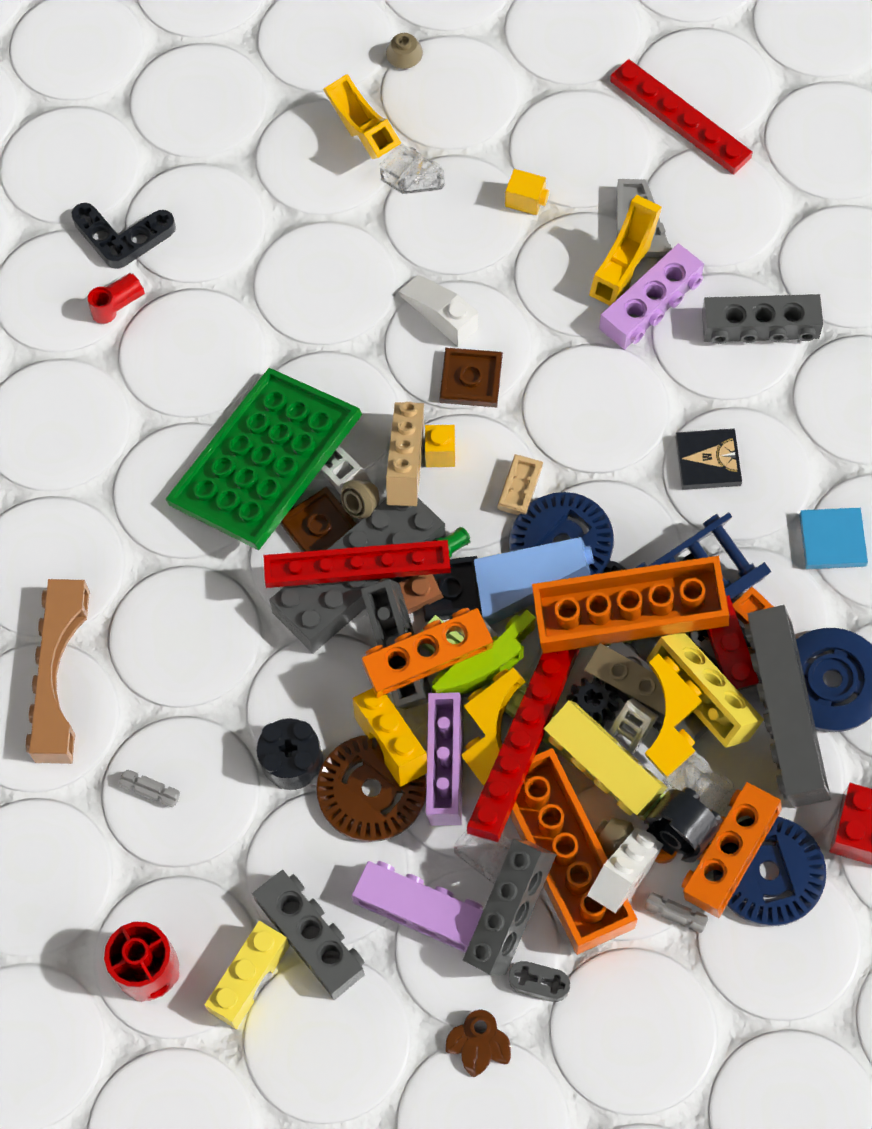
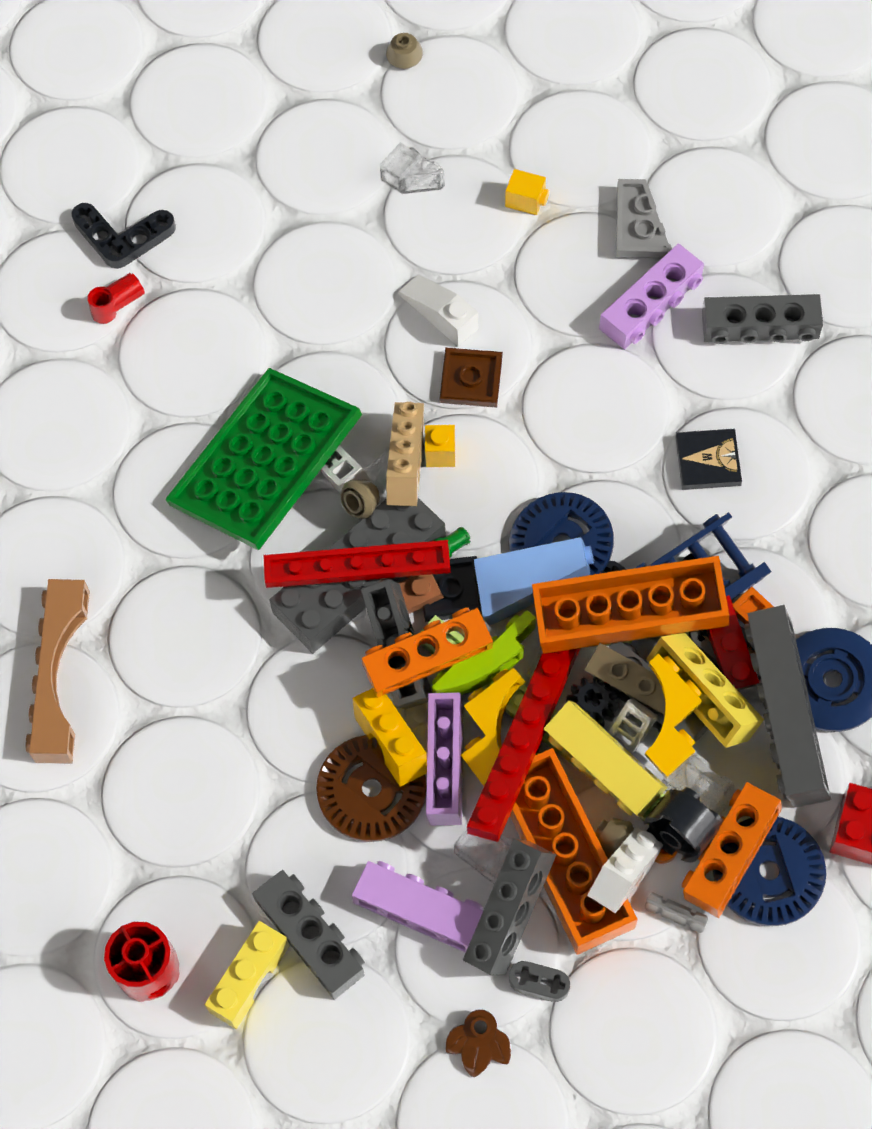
light grey axle [119,770,180,807] -> none
black brick [256,718,323,790] -> none
reddish brown tile [280,486,357,552] -> none
yellow arch [323,74,401,159] -> none
tan plate [497,454,543,515] -> none
yellow arch [589,194,662,306] -> none
red plate [610,59,753,175] -> none
dark azure tile [799,507,868,569] -> none

